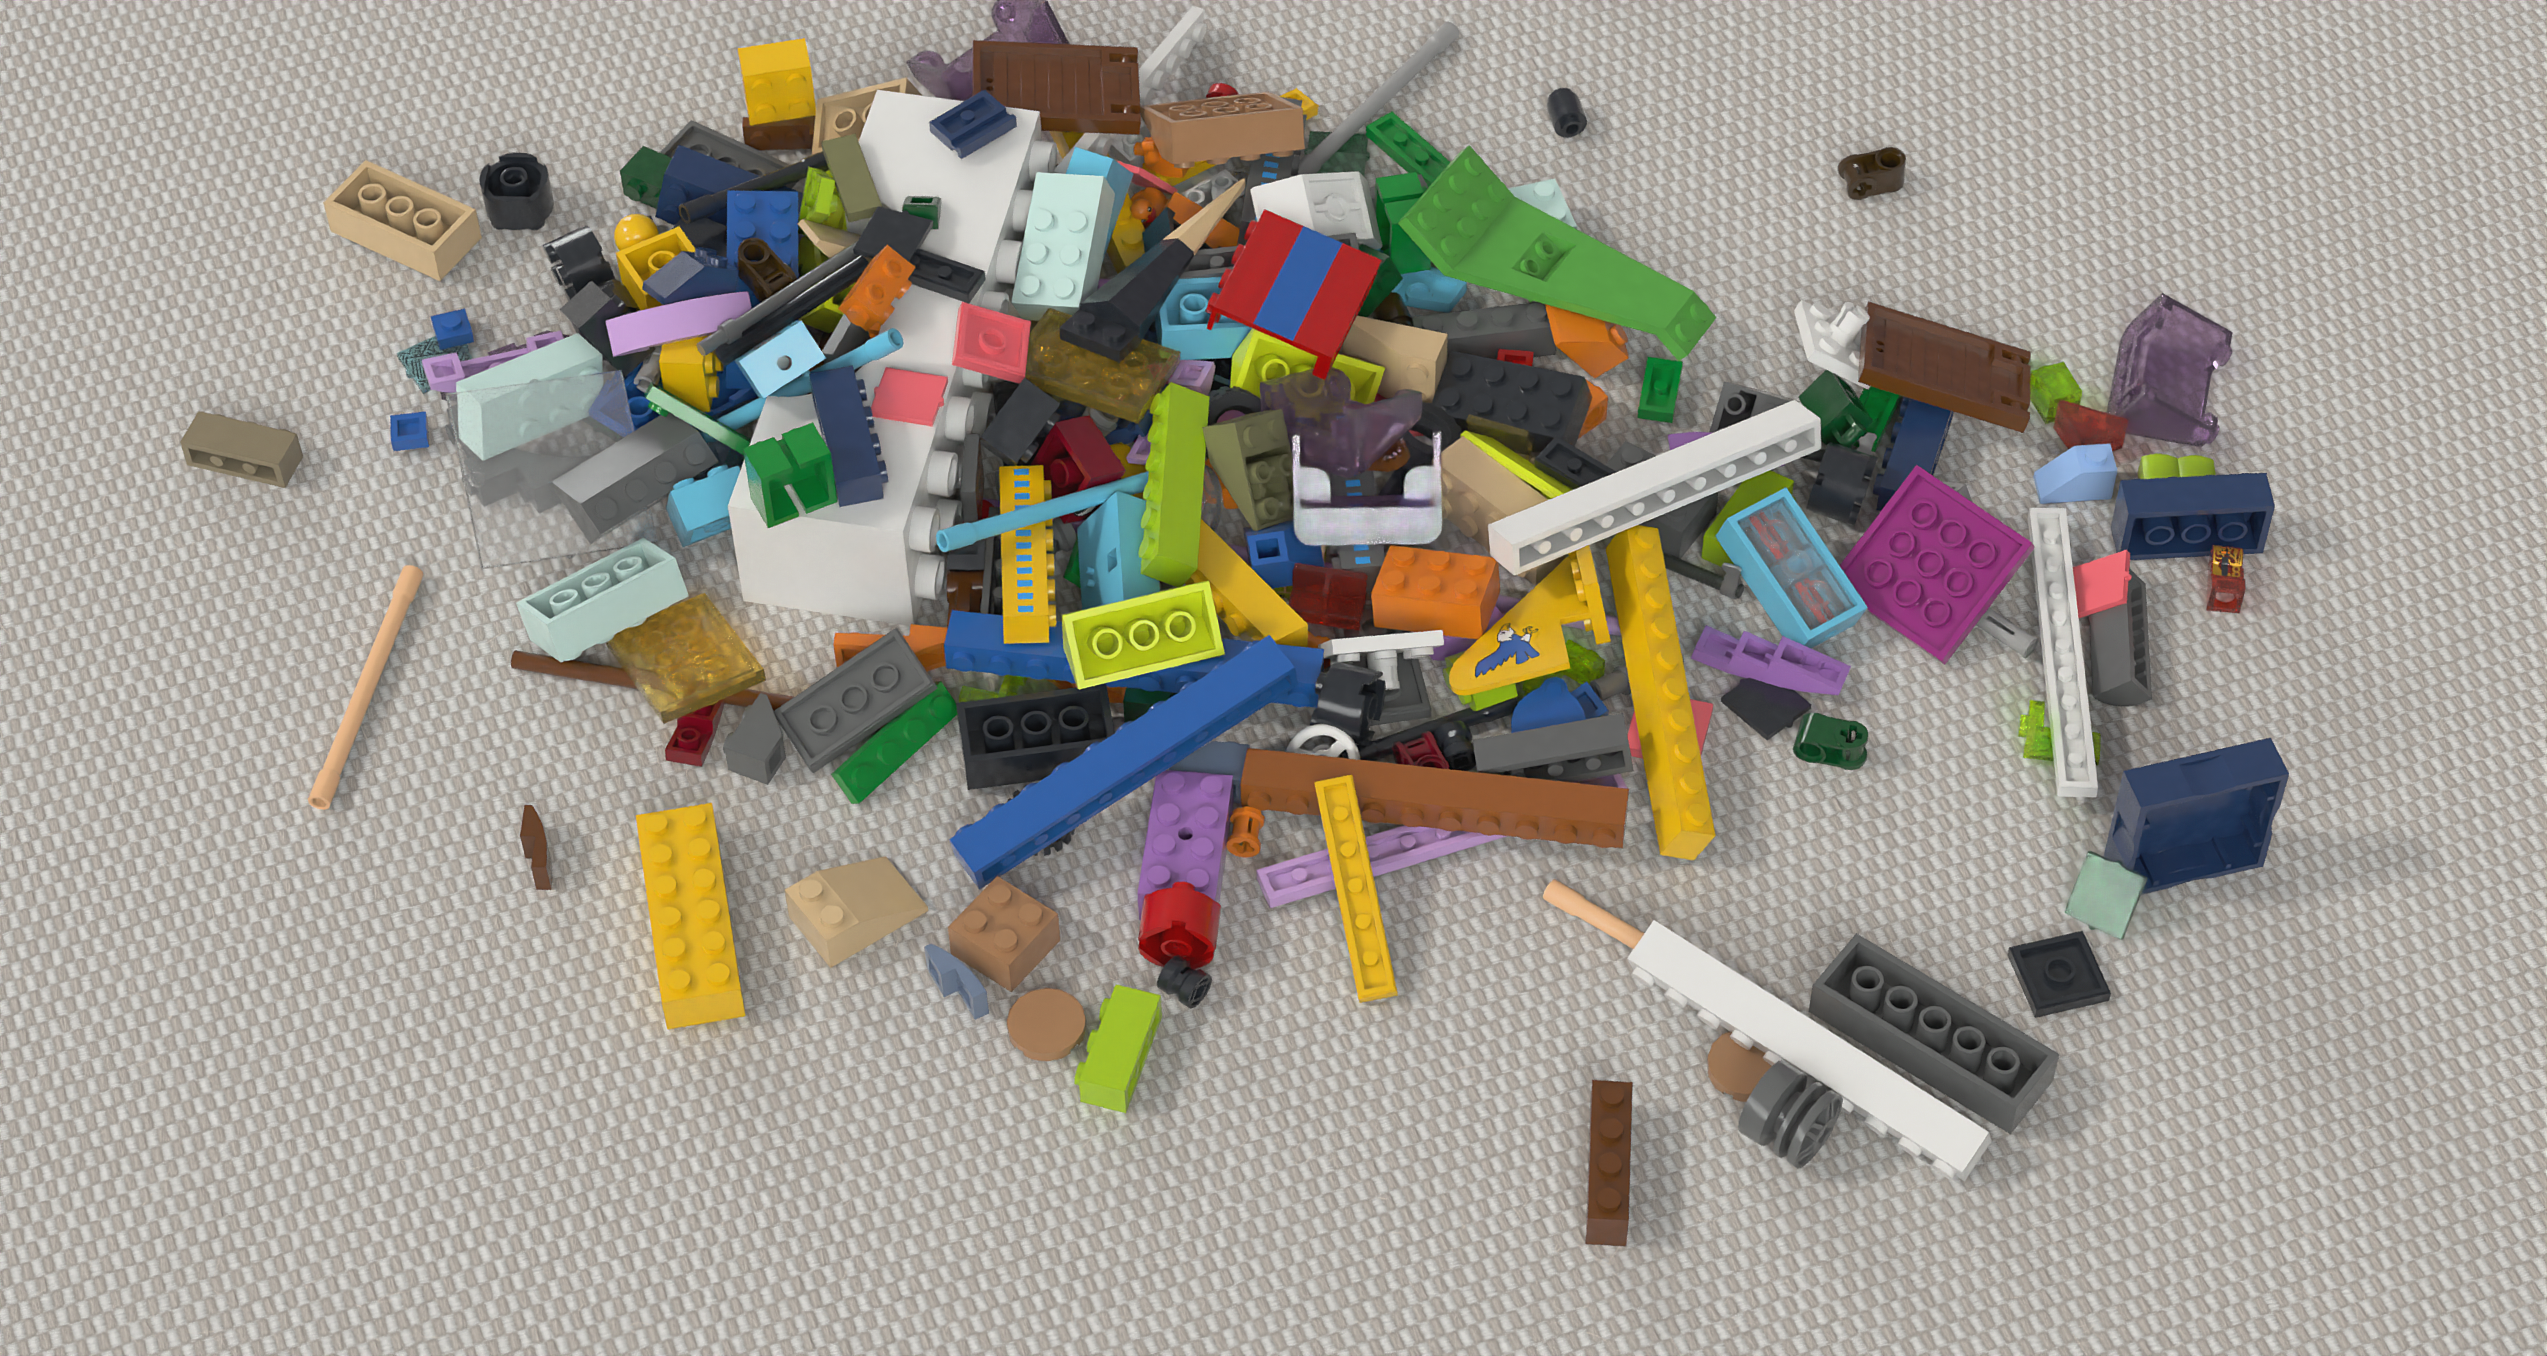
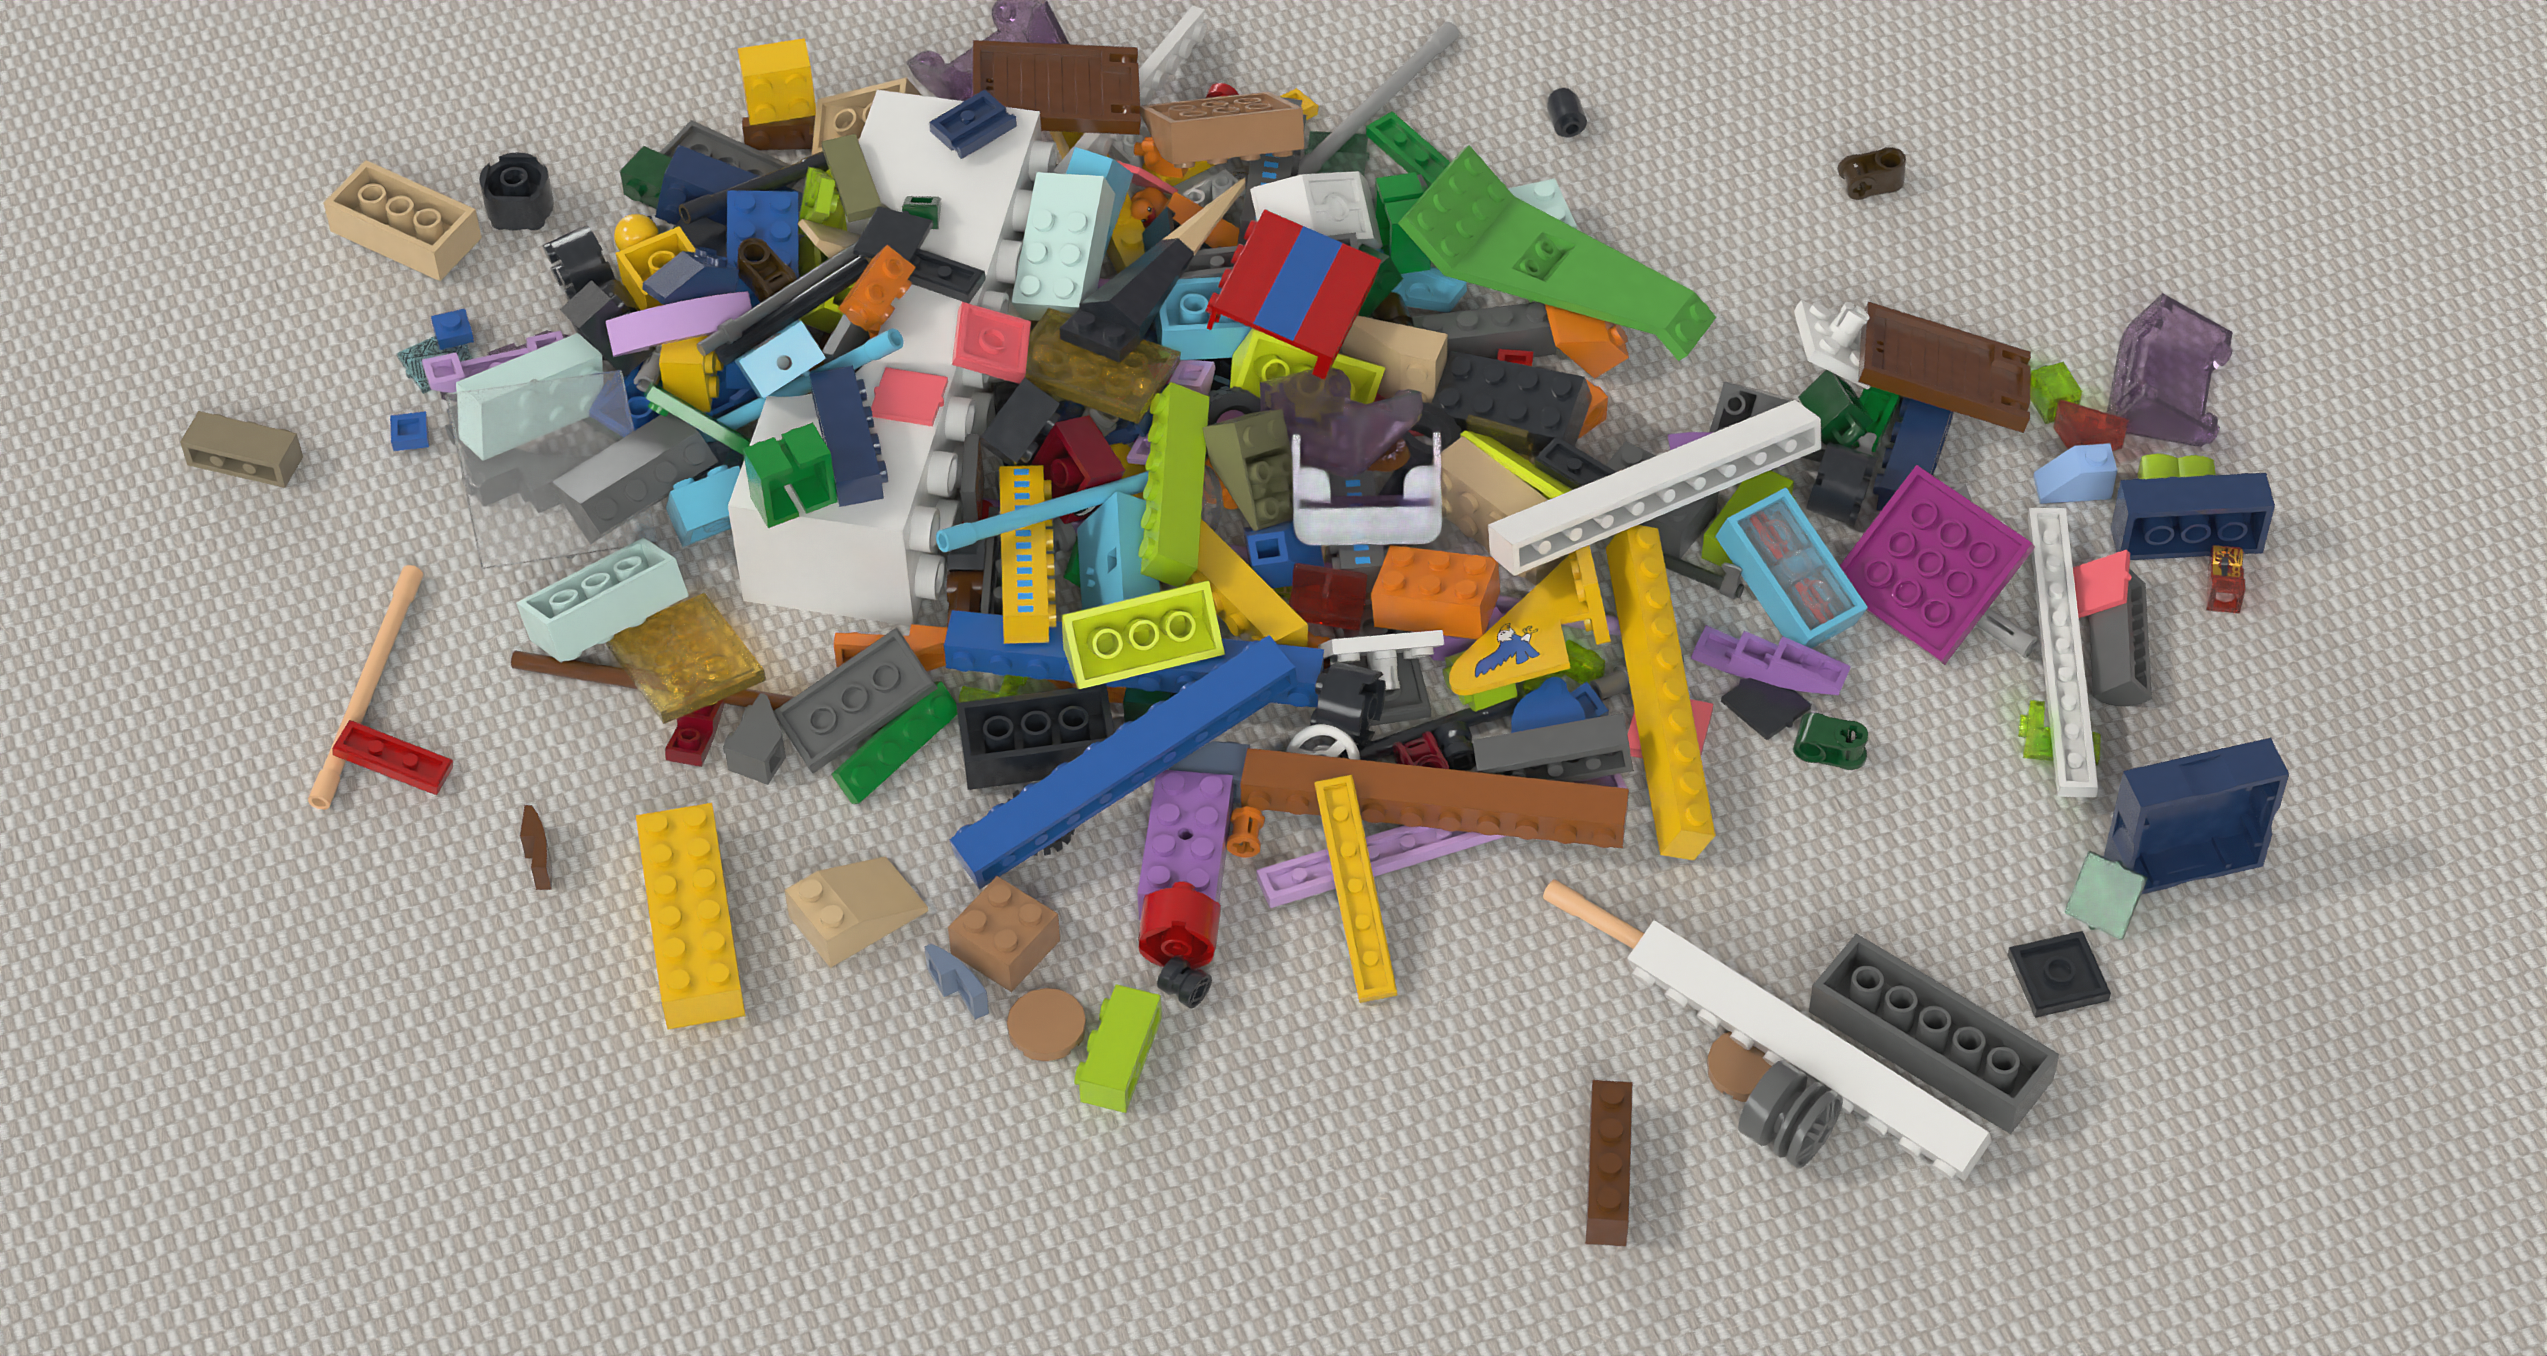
green plate [1637,357,1683,423] -> none
none -> red tile [332,720,453,795]

